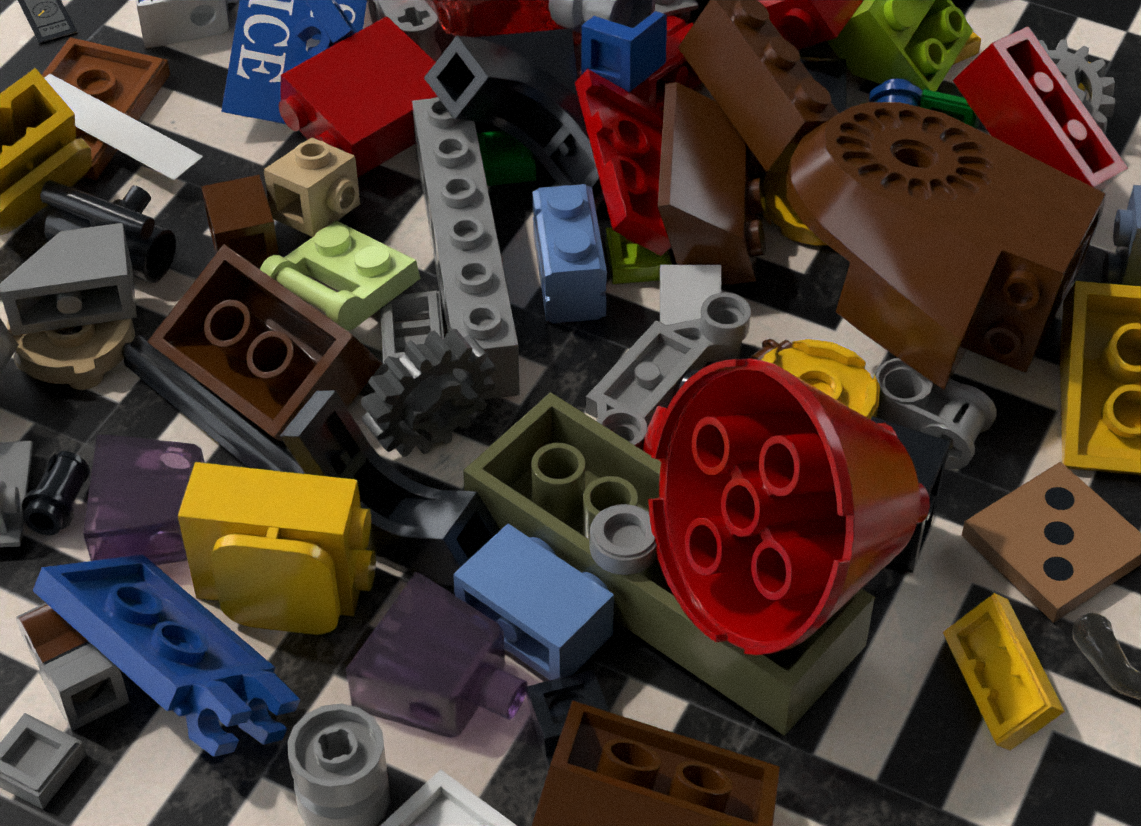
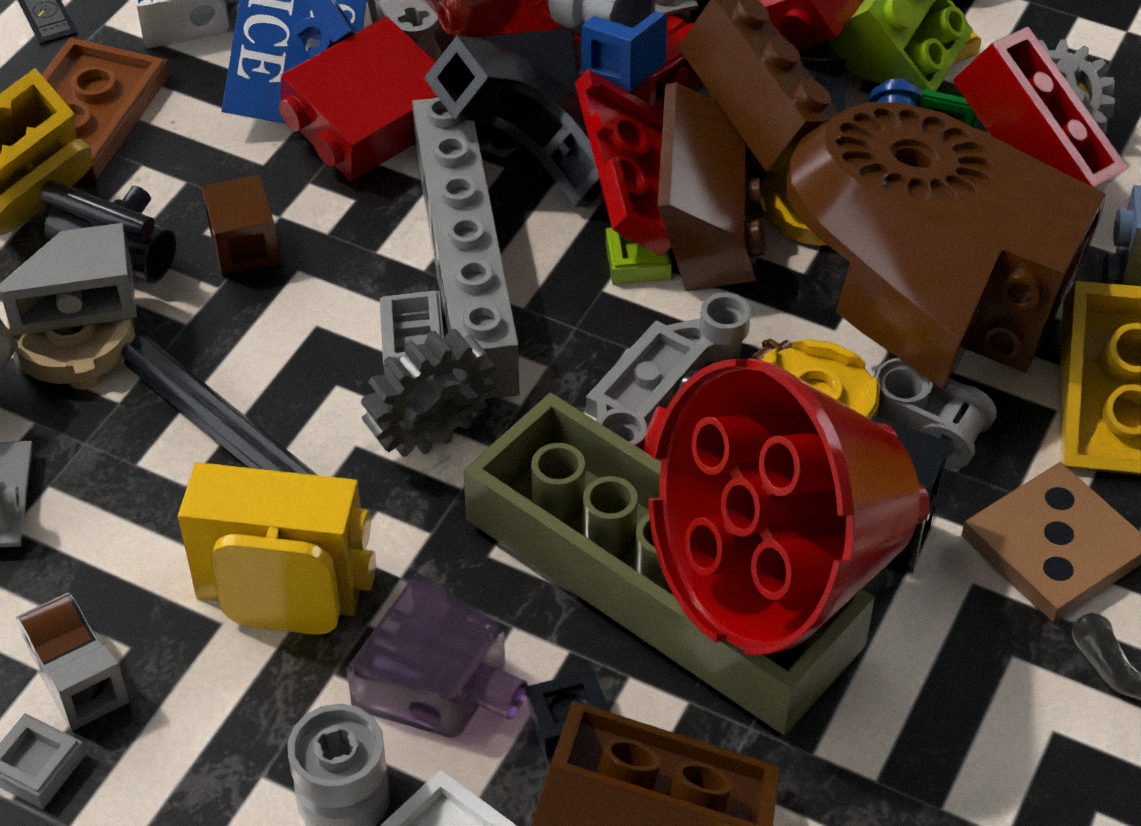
black pin [21,451,90,535] -> none
blue tile [33,554,300,757] -> none
white sticker [44,74,203,180] -> none
clear purple torso [83,435,205,565] -> none
reddish brown slope [147,244,382,442] -> none
yellowish green plate [260,221,421,330] -> none
tan brick [264,137,360,237] -> none
black arch [280,390,501,586] -> none
medium blue brick [453,523,614,680] -> none
green tile [477,131,536,186] -> none
medium blue brick [533,184,607,323] -> none
light grey tile [589,504,657,575] -> none
white tile [660,265,721,325] -> none
yellow plate [943,593,1065,751] -> none

